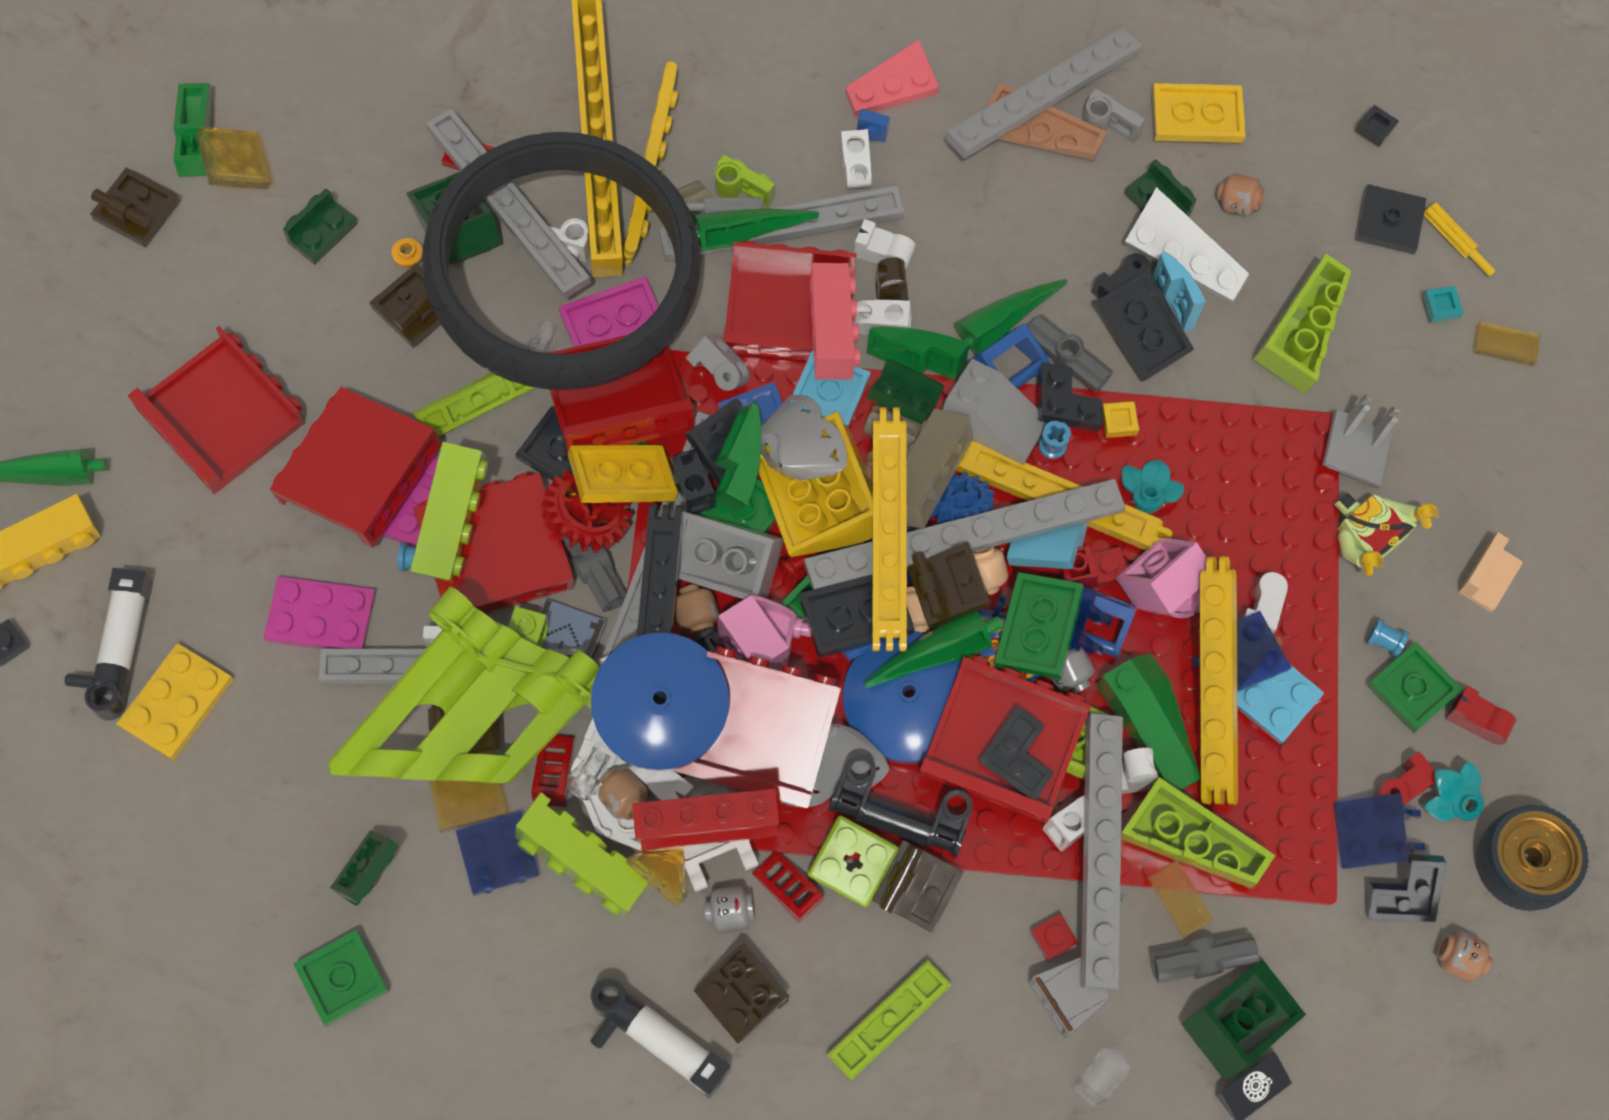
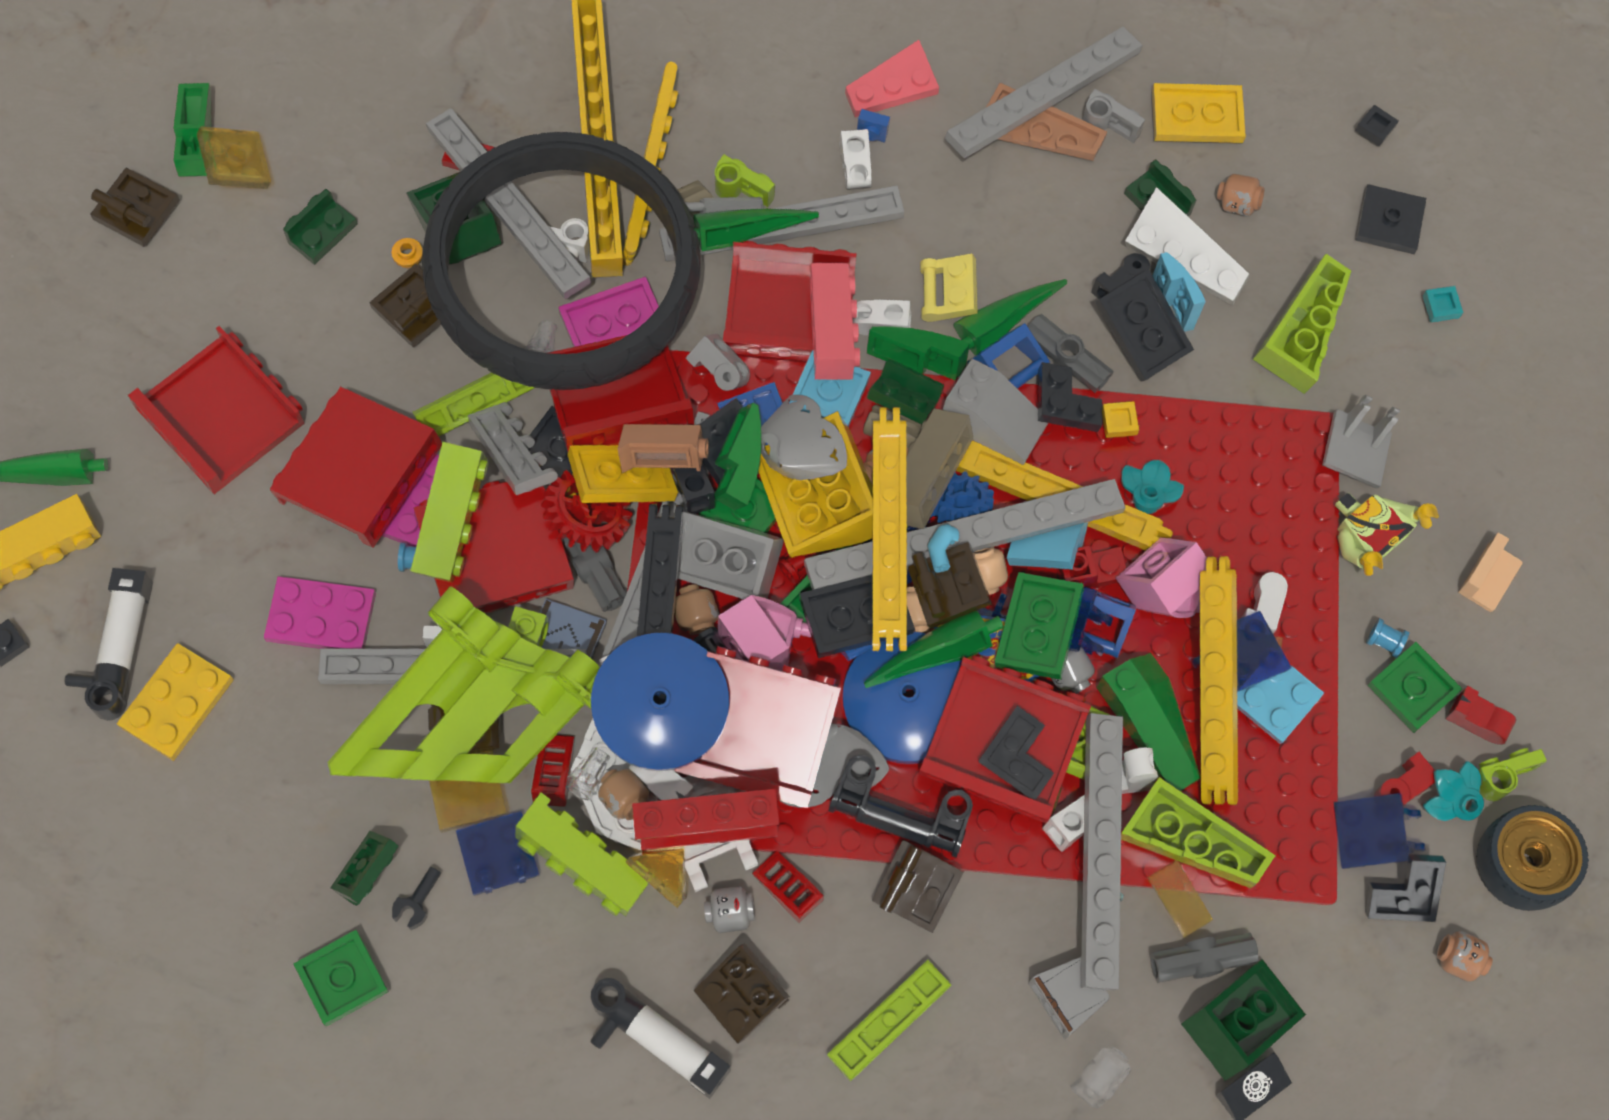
lime brick [808,816,898,907] -> none
white leg [854,219,916,269] -> none
dark brown leg [875,257,909,301] -> none
red plate [1030,913,1078,962] -> none
dark azure bush [1038,421,1071,459] -> none
yellow axle [1424,202,1495,276] -> none
clear yellow tile [1473,322,1540,366] -> none
none -> black bar [392,866,441,930]
none -> light grey hinge [468,402,558,495]
none -> nougat window [618,424,709,473]
none -> light yellow plate [920,253,978,322]
none -> medium azure arm [927,524,959,573]
none -> lime plate [1479,748,1547,801]

